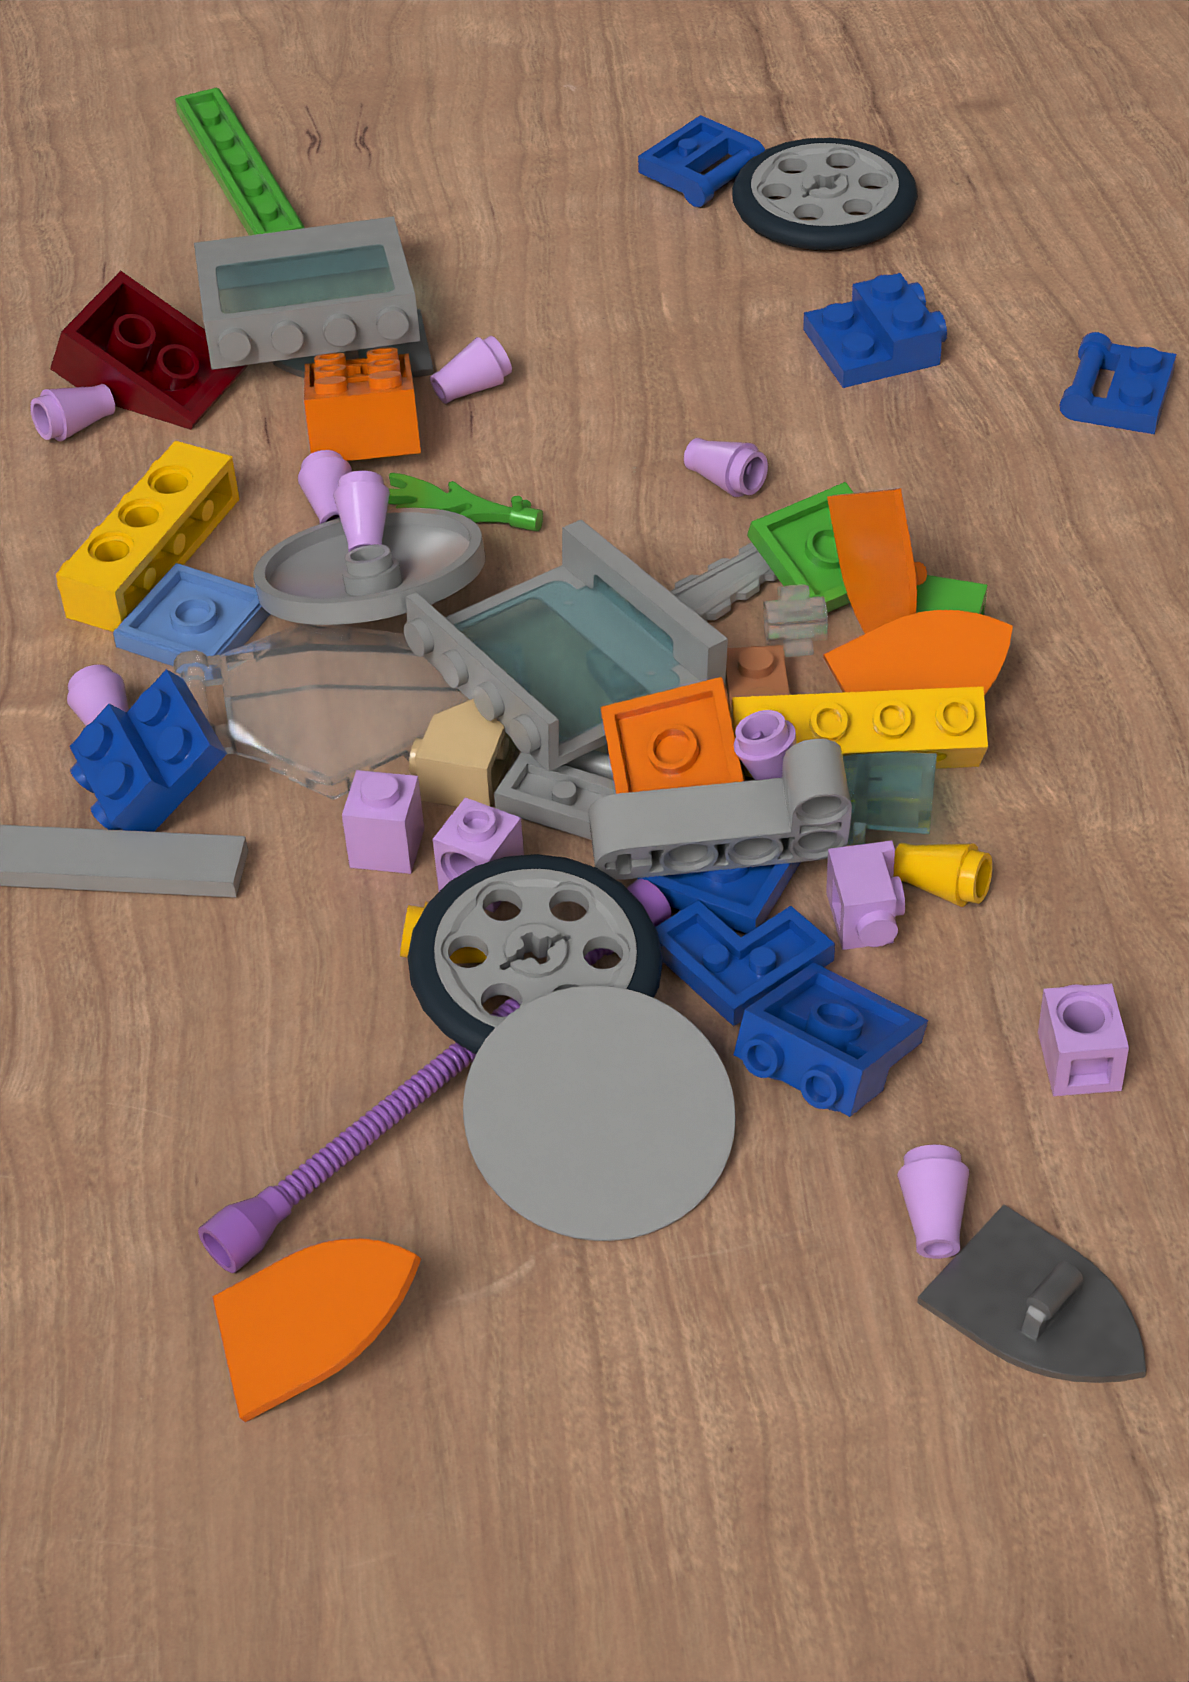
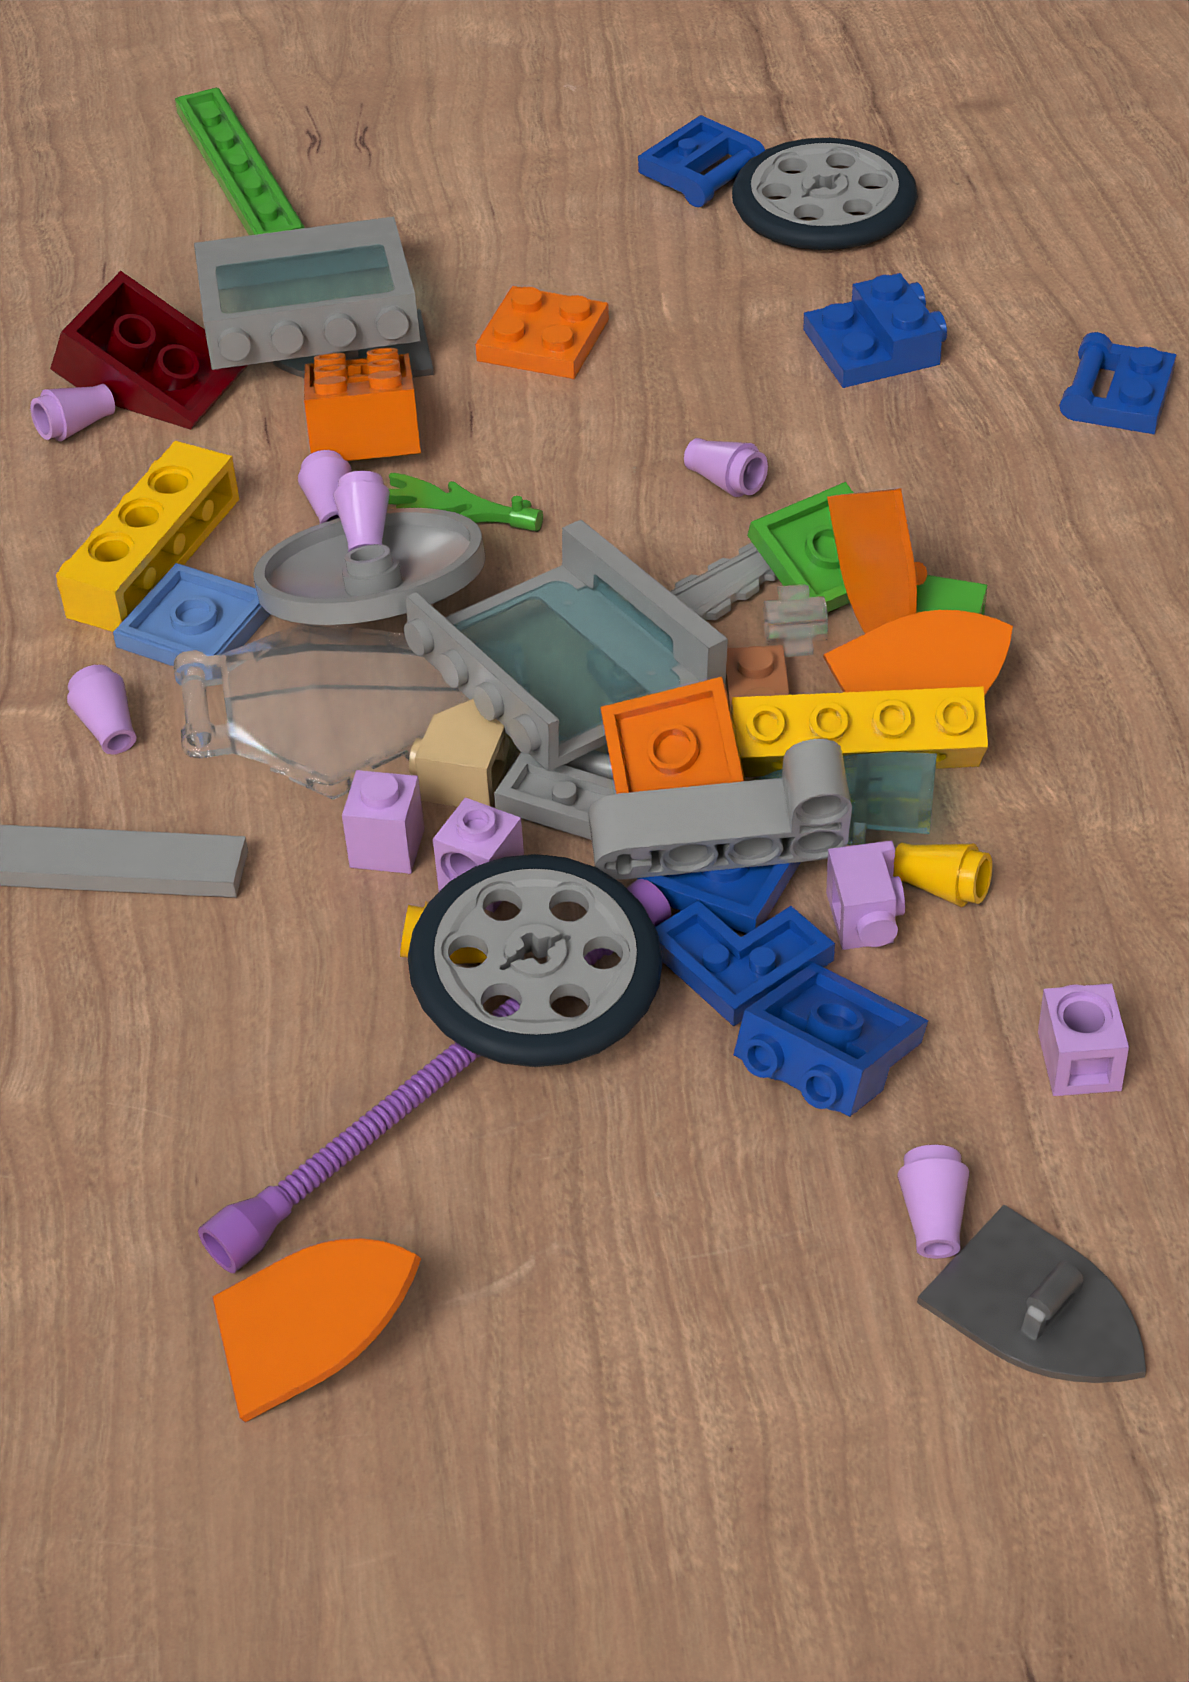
blue plate [69,669,227,832] -> none
lavender cone [430,336,512,404] -> none
light grey sticker [463,986,736,1241] -> none
lavender cone [733,710,796,780] -> none
none -> orange plate [475,286,609,379]

